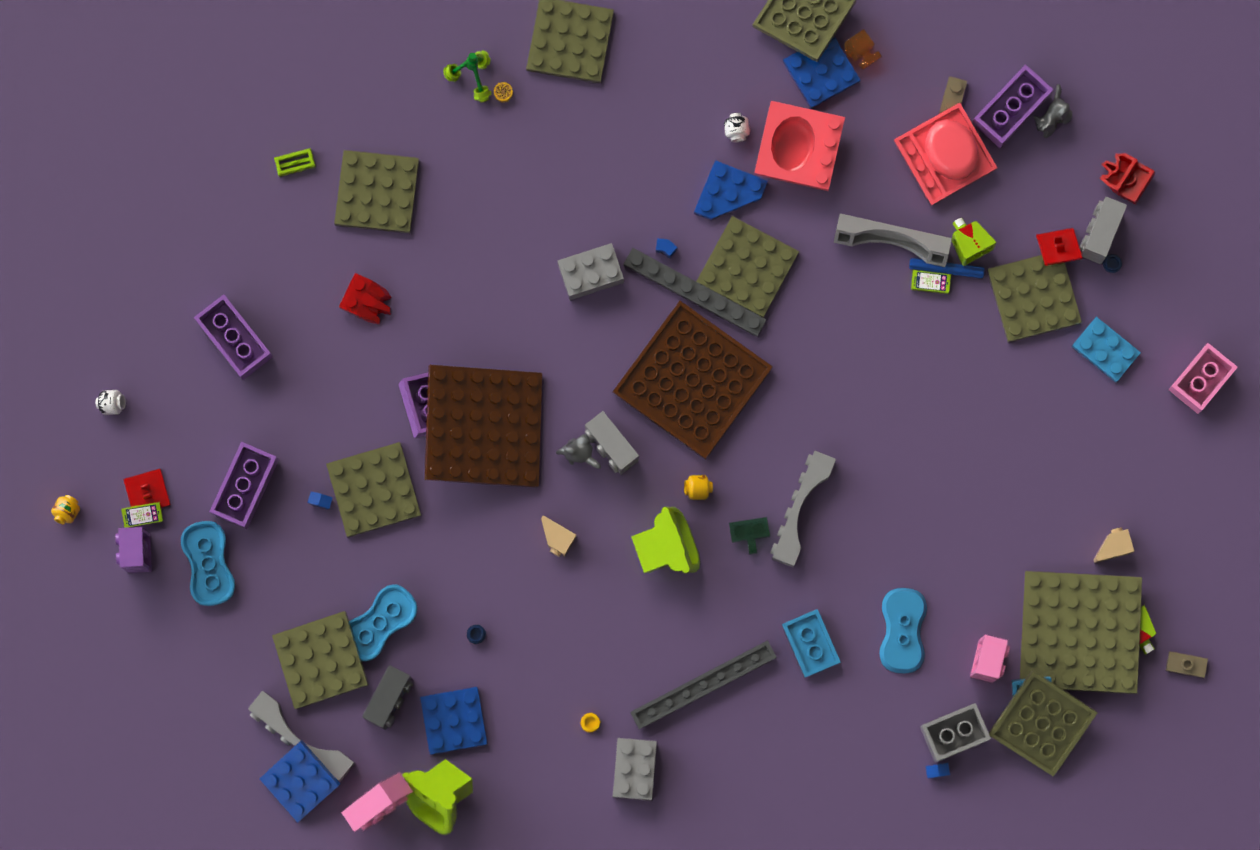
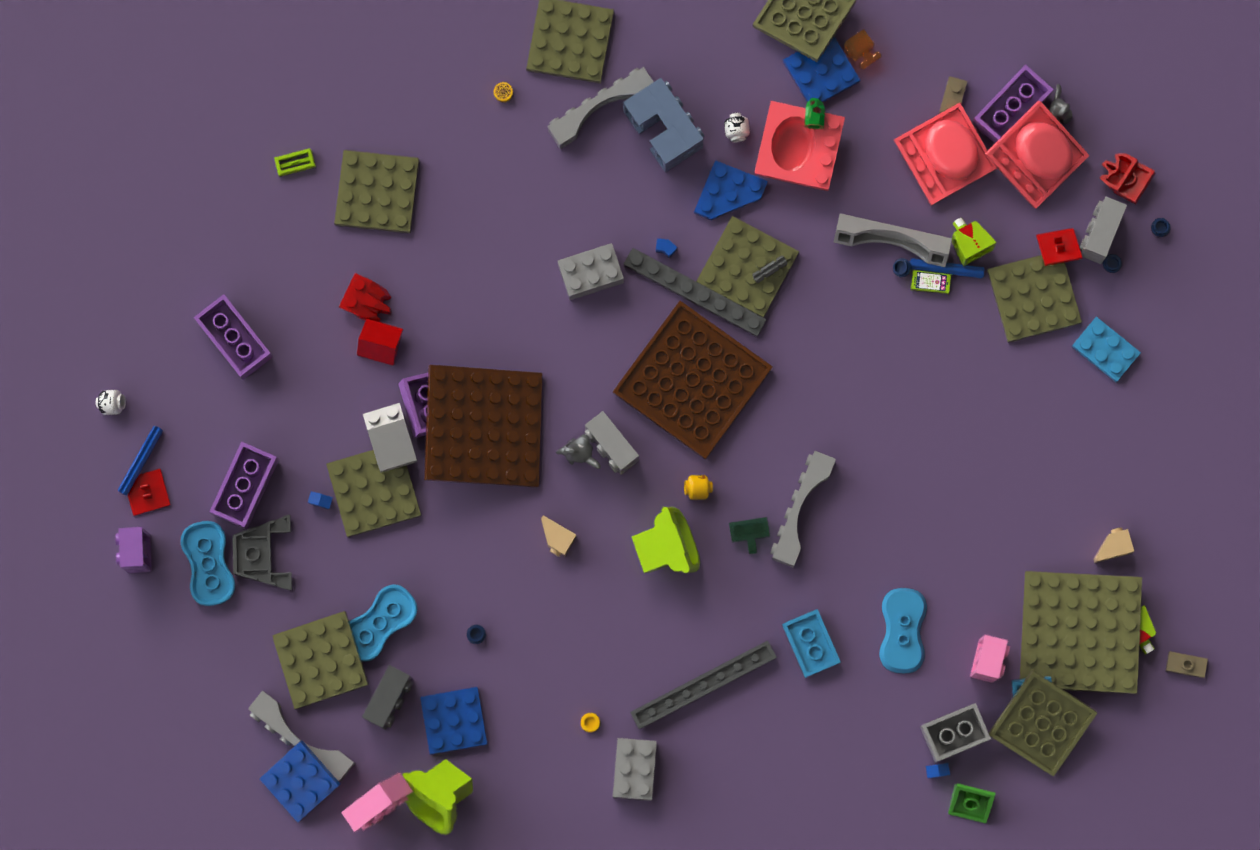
yellow head [51,495,80,525] -> none
tile [121,502,163,528] -> none
lime plant [443,51,492,102] -> none
bright pink brick [1168,343,1238,414] -> none
none -> blue axle [118,426,163,495]
none -> dark grey wing [233,515,292,590]
none -> red slope [357,319,403,366]
none -> light grey slope [363,403,417,473]
none -> light grey arch [548,67,653,149]
none -> sand blue piece [623,78,704,173]
none -> dark grey axle [752,256,787,283]
none -> green rock [804,98,825,129]
none -> dark blue plate [893,258,911,277]
none -> bright green slope [948,783,995,823]
none -> coral piece [985,101,1090,209]
none -> dark blue plate [1151,218,1170,237]

